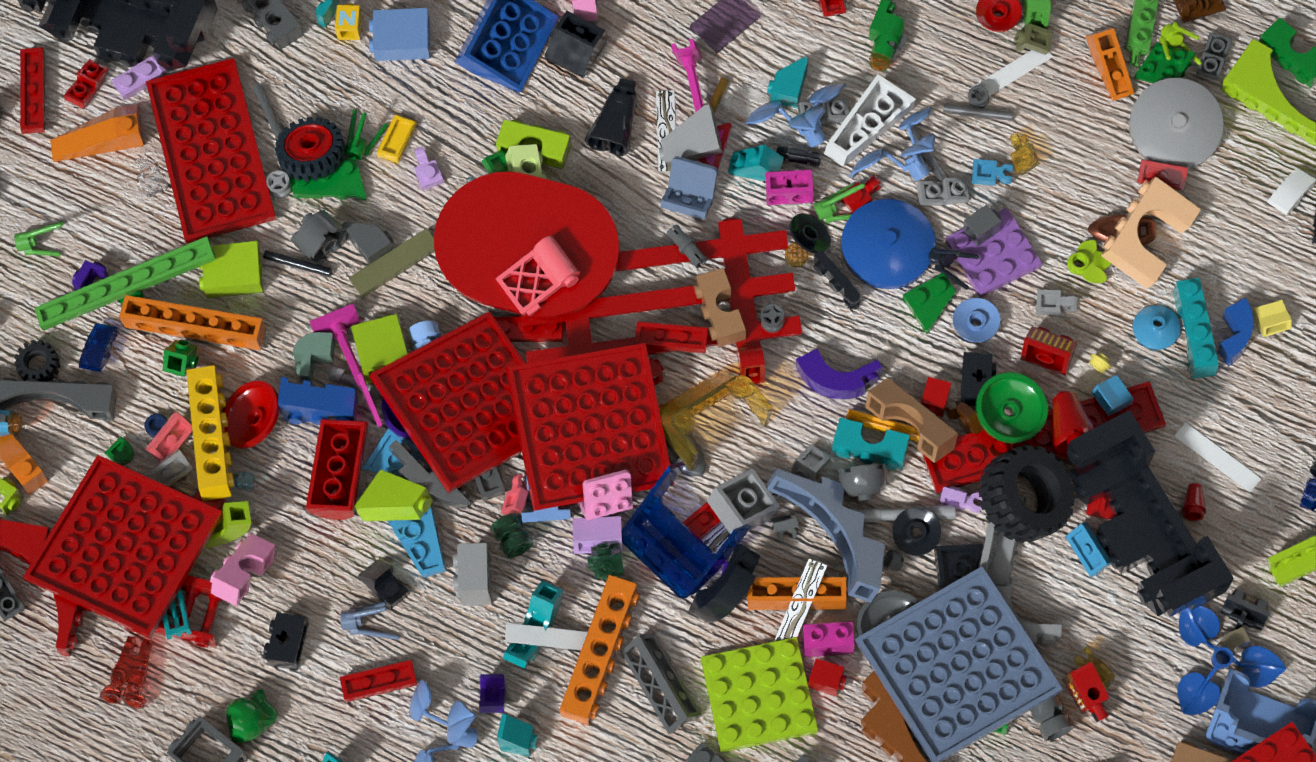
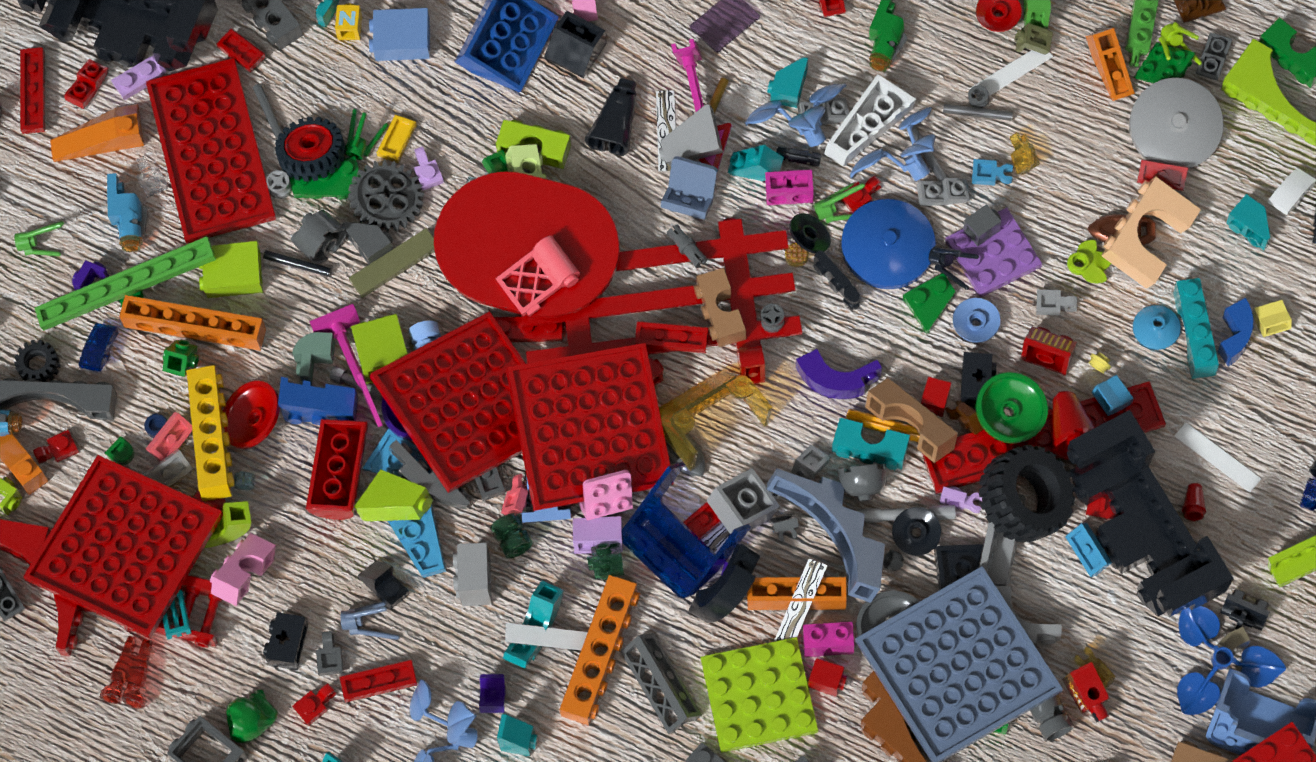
none -> red plate [33,430,79,464]
none -> dark azure plate [107,173,148,252]
none -> red plate [216,28,265,73]
none -> red plate [292,683,336,726]
none -> dark grey plate [316,631,344,676]
none -> dark grey gear [348,160,424,232]
none -> teal slope [1226,194,1270,250]

